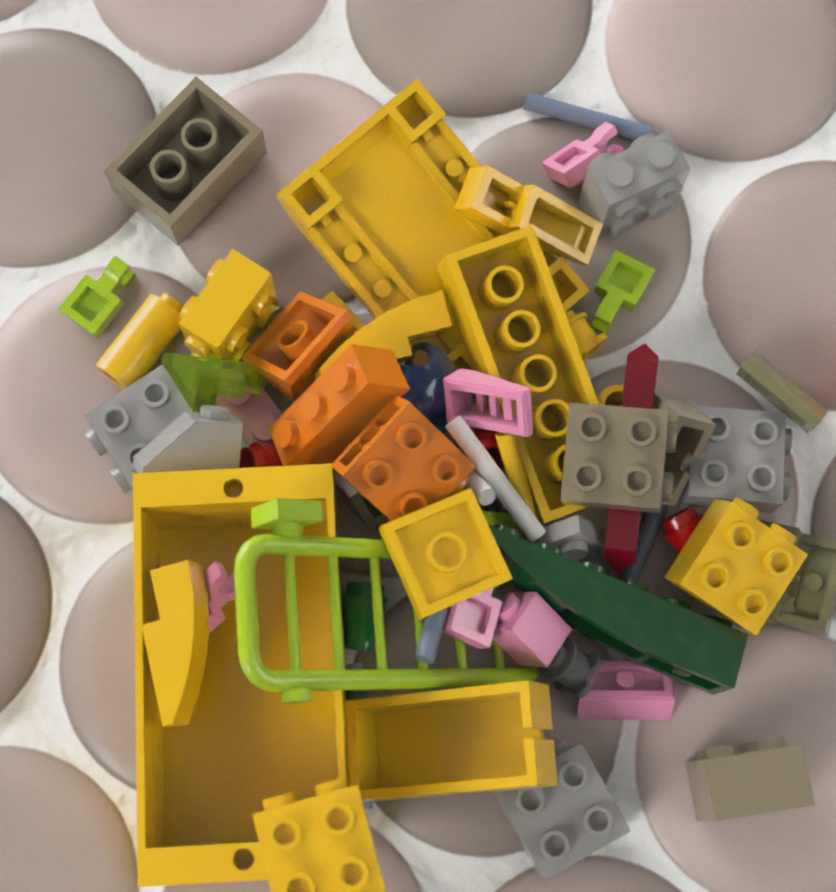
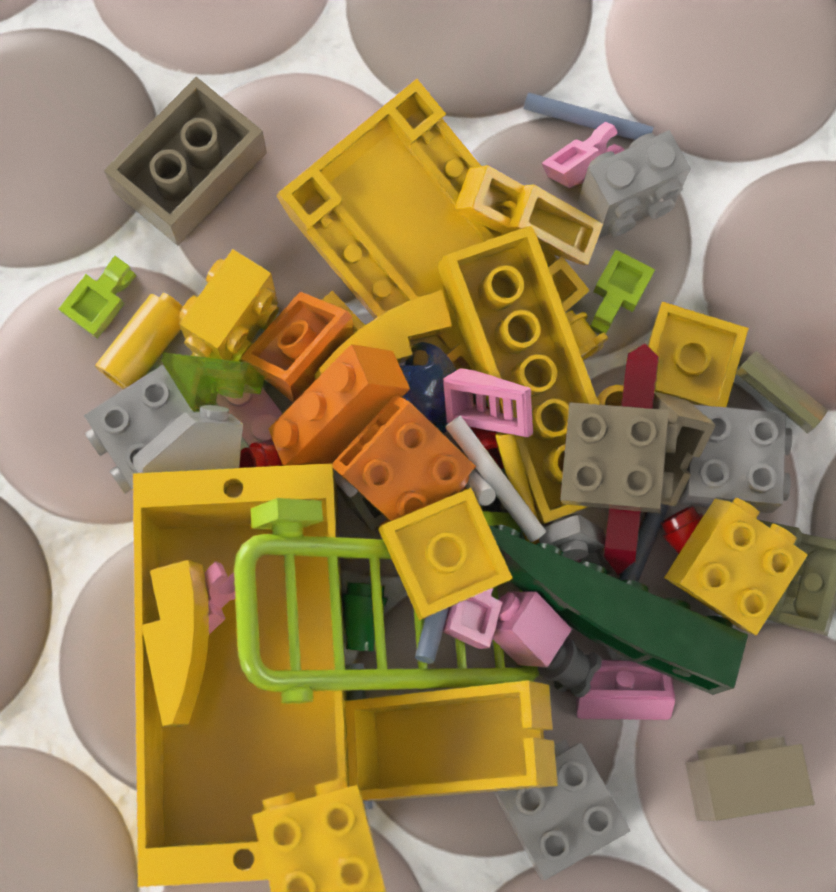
none -> yellow plate [647,302,749,408]

